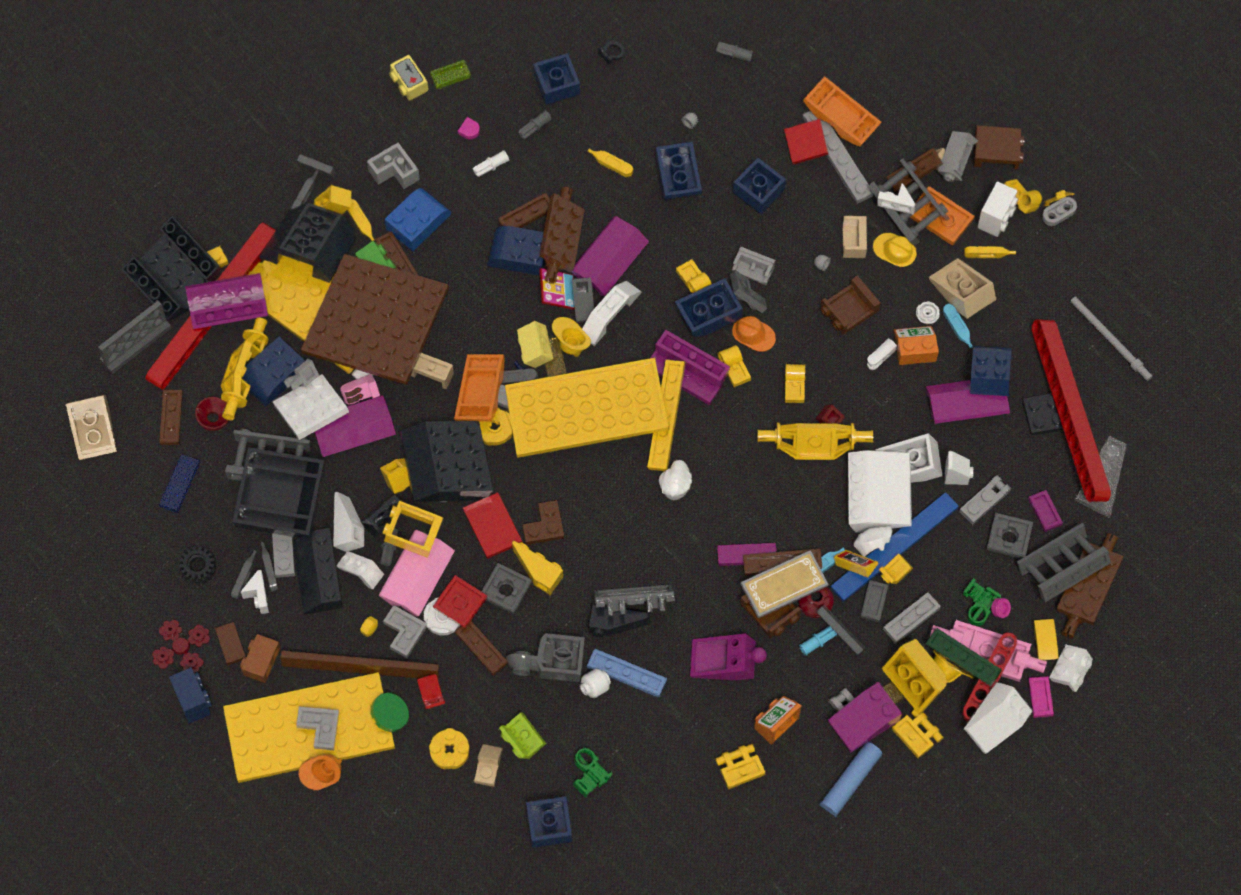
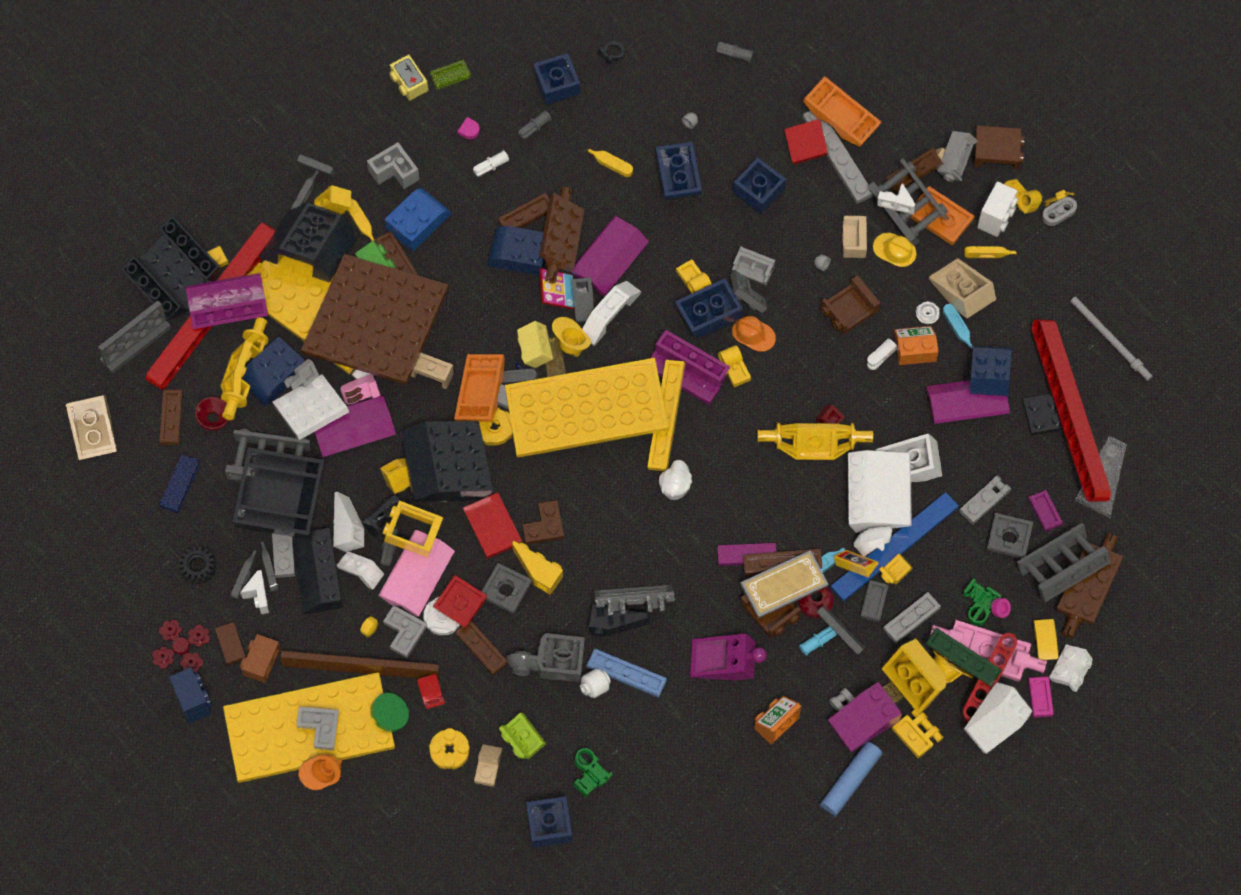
yellow plate [715,744,765,789] -> none
yellow plate [785,364,805,403] -> none
white slope [945,451,973,485] -> none

